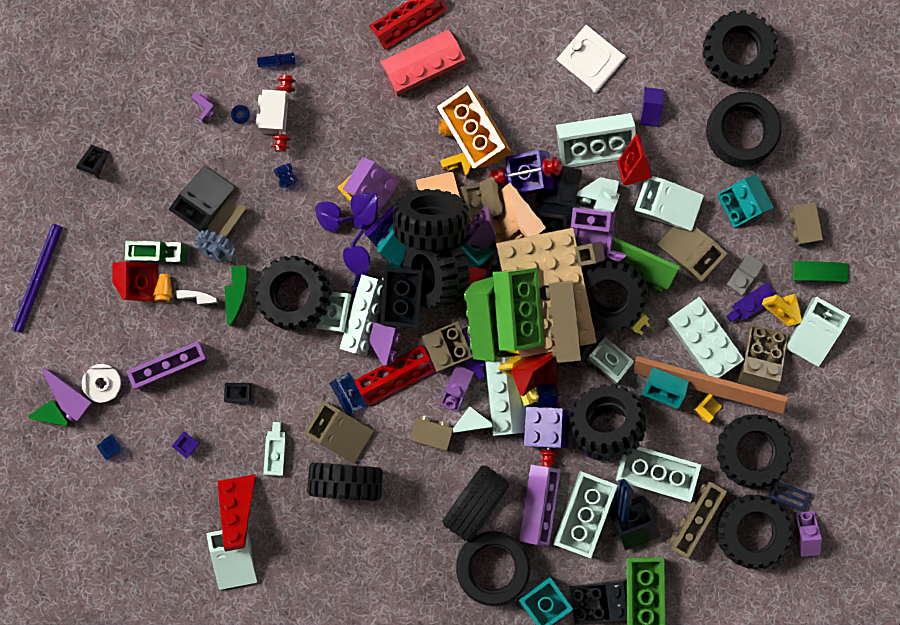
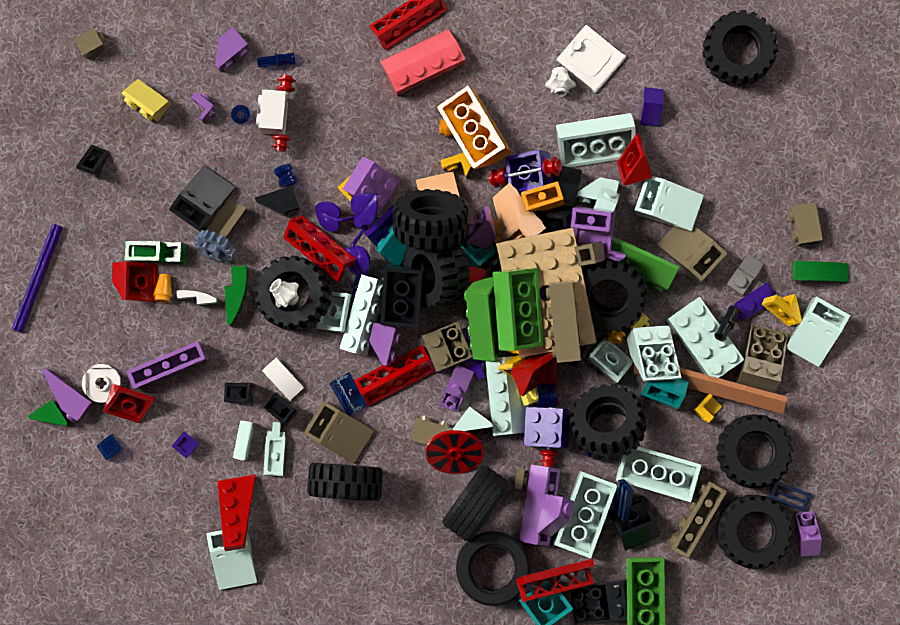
dark tan bracket [459,177,503,223] -> none
black tyre [706,91,782,167] -> none
teal slope [717,174,774,228] -> none
none -> dark tan brick [74,28,106,59]
none -> red slope [103,383,155,423]
none -> light yellow slope [121,79,171,122]
none -> medium lavender slope [216,27,249,71]
none -> light aqua slope [233,421,254,461]
none -> black slope [255,186,300,217]
none -> white slope [262,358,304,401]
none -> black slope [264,393,299,426]
none -> white rock [270,279,299,308]
none -> red fence [283,215,356,282]
none -> red piece [426,430,484,474]
none -> dark tan plate [514,469,528,489]
none -> red fence [516,559,595,602]
none -> light orange slope [521,181,564,212]
none -> medium lavender slope [536,494,575,537]
none -> white rock [545,67,575,97]
none -> light orange plate [605,329,626,344]
none -> light aqua slope [627,326,681,382]
none -> black pin [714,305,740,341]

